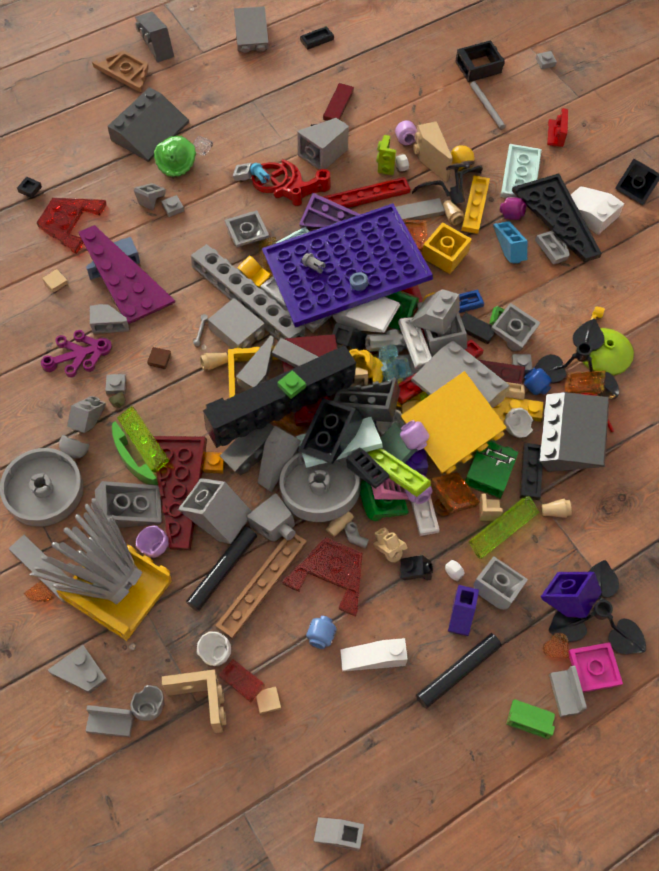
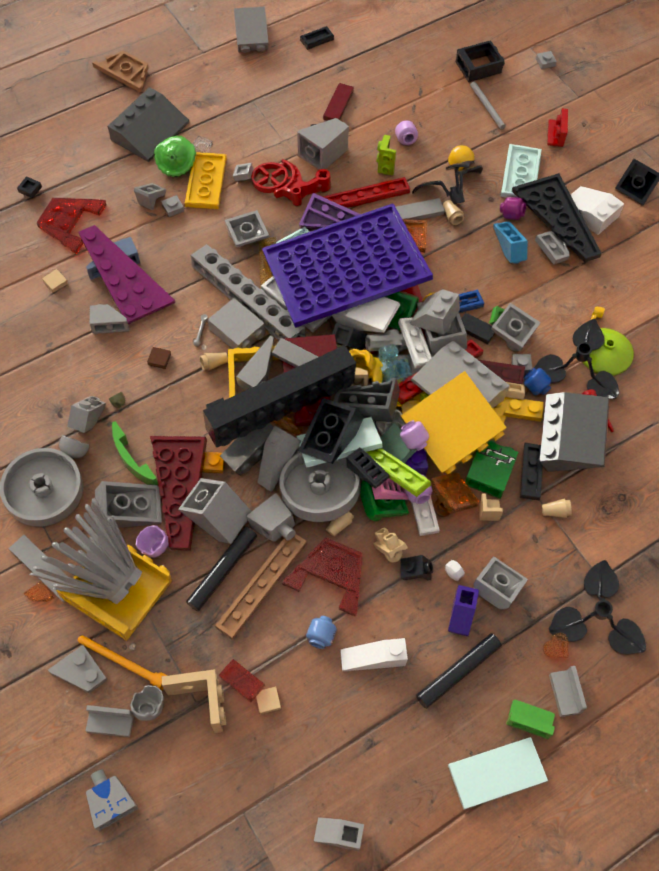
magenta plant [41,330,112,378] -> none
light grey plate [105,374,126,394] -> none
clear neon green tile [117,406,169,473] -> none
dark grey wedge [135,11,174,63] -> none
white hair [197,632,231,667] -> none
yellow panel [237,255,271,287] -> none
medium azure pin [250,163,270,183] -> none
bright green plate [277,370,306,399] -> none
light grey pin [302,253,325,273] -> none
light grey arm [345,522,369,549] -> none
sand blue tile [350,272,368,291] -> none
white tile [395,154,409,171] -> none
tan slope [413,121,453,182] -> none
yellow brick [422,222,472,274] -> none
yellow plate [461,175,490,234] -> none
clear neon green tile [469,496,539,559] -> none
white hair [504,408,533,438] -> none
dark purple slope [541,572,602,618] -> none
clear orange plate [565,371,606,394] -> none
dark pink plate [568,643,623,693] -> none
none -> light orange piece [78,635,168,690]
none -> light grey torso [86,769,139,831]
none -> yellow tile [185,152,227,209]
none -> light aqua tile [448,737,548,810]

